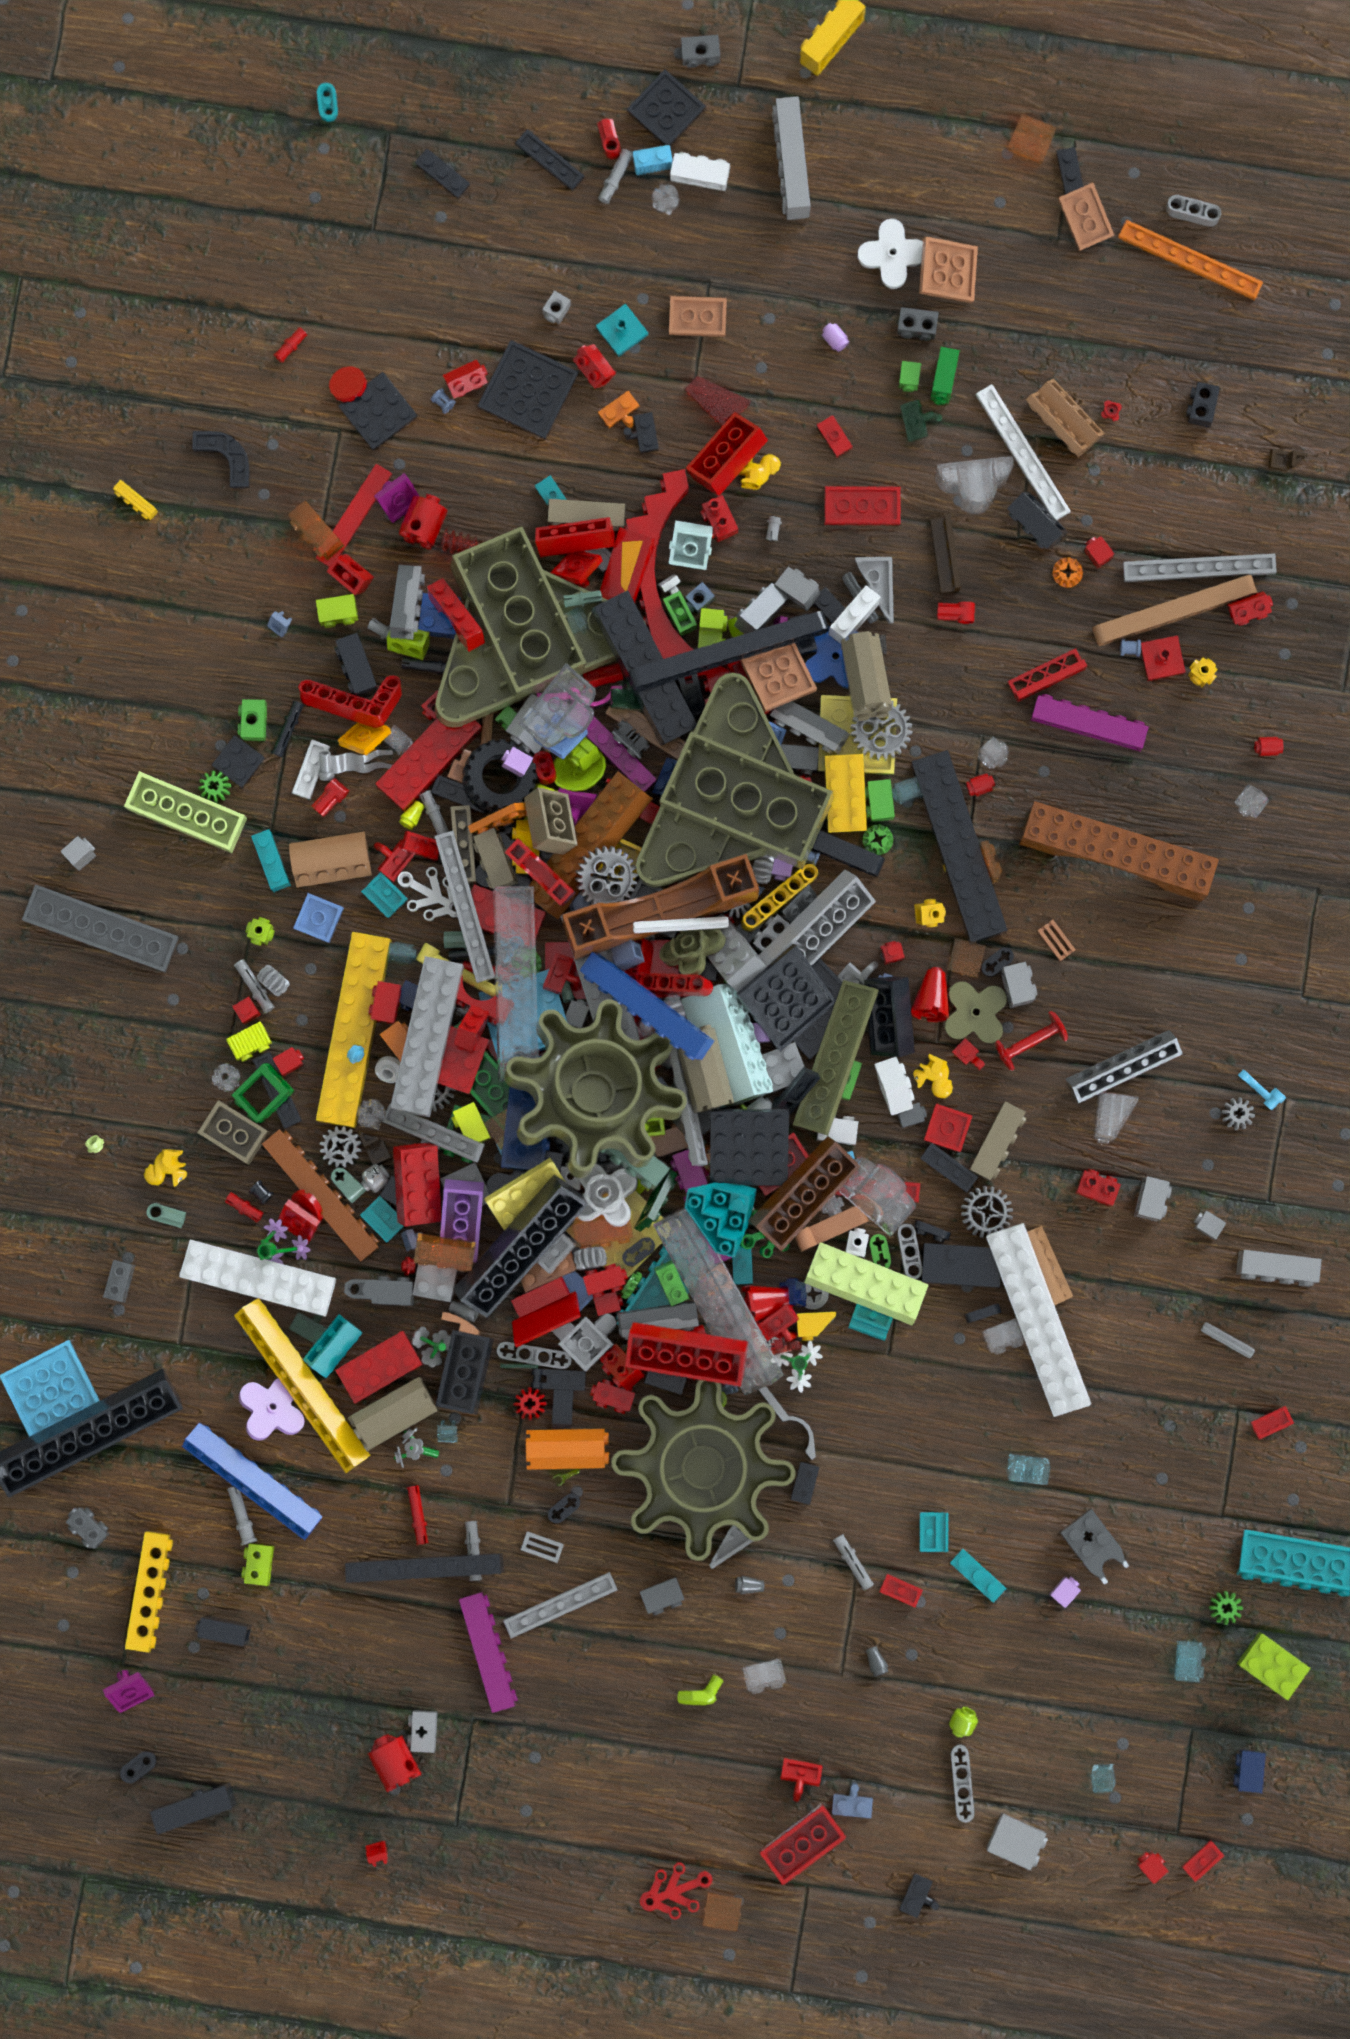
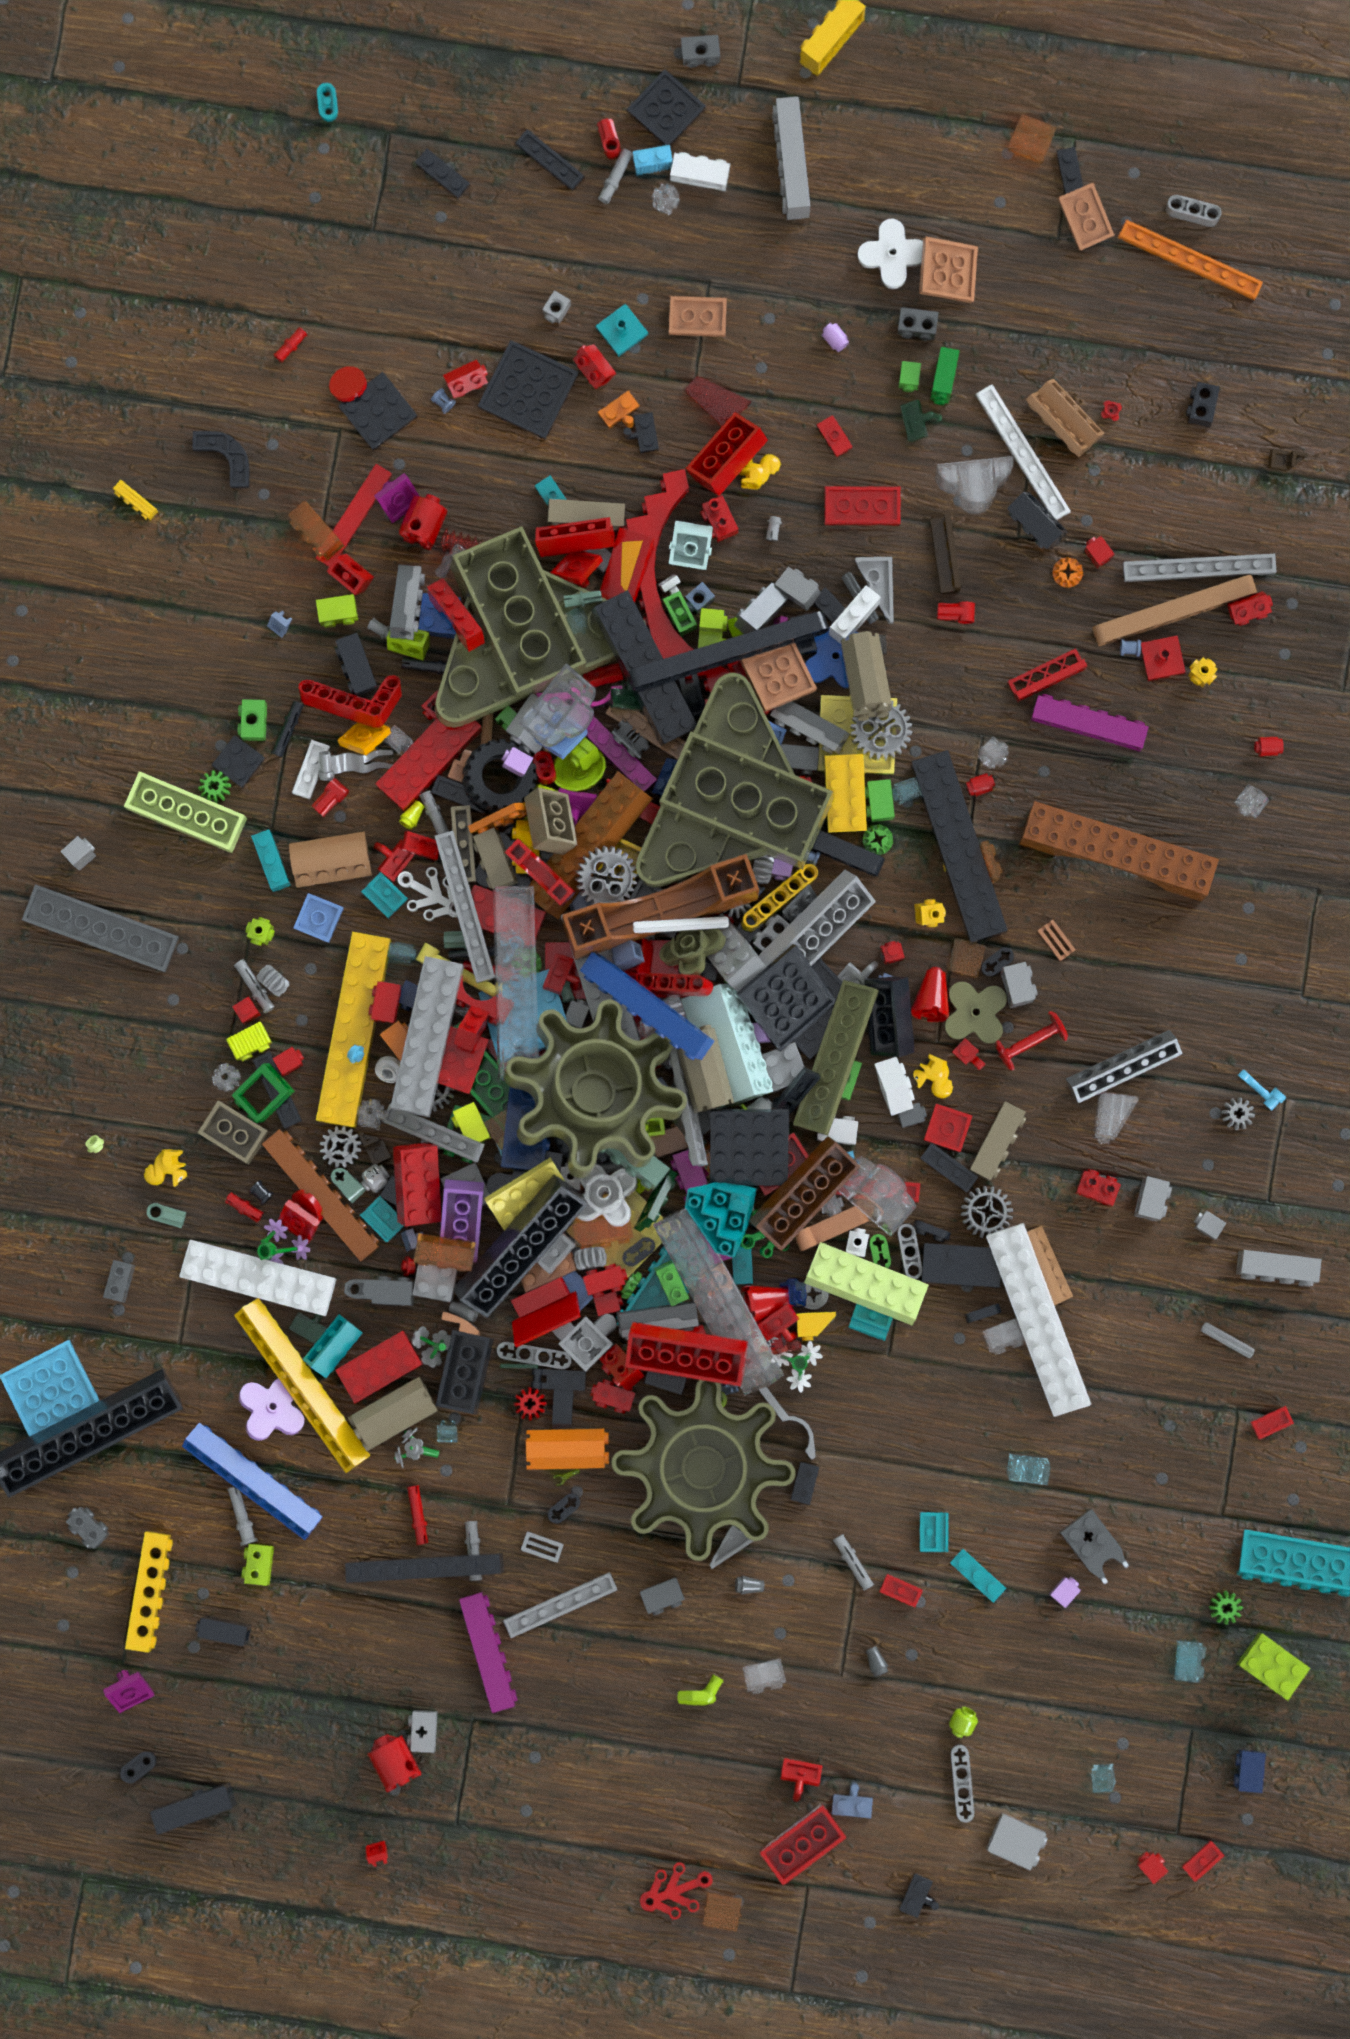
none -> clear pin [435,544,465,578]

